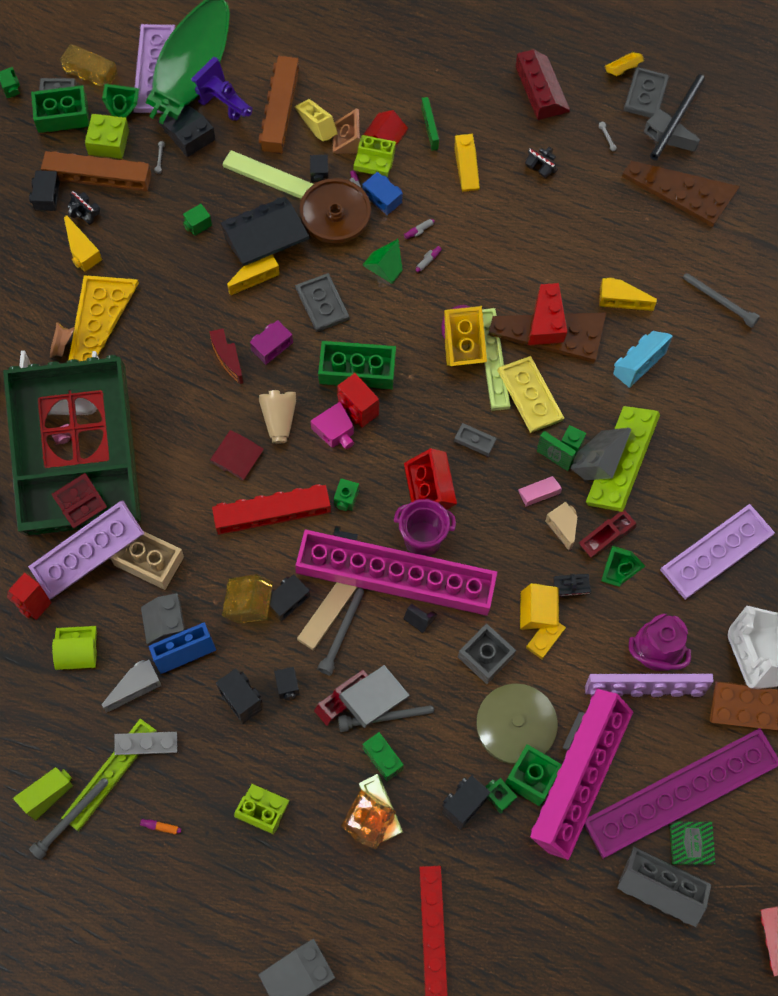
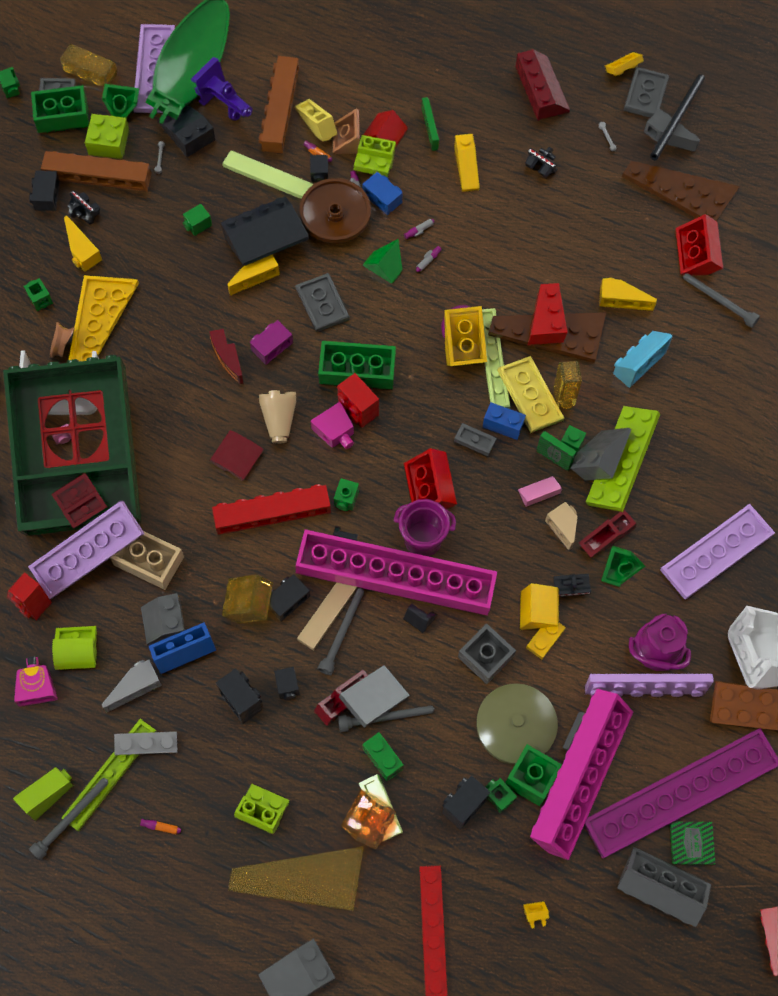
none -> dark pink torso [14,657,57,707]
none -> green brick [23,278,53,311]
none -> clear yellow wing [228,846,364,911]
none -> piece [303,141,332,162]
none -> blue brick [483,402,526,440]
none -> yellow tile [523,901,549,928]
none -> clear yellow brick [553,361,582,409]
none -> red slope [676,214,723,276]

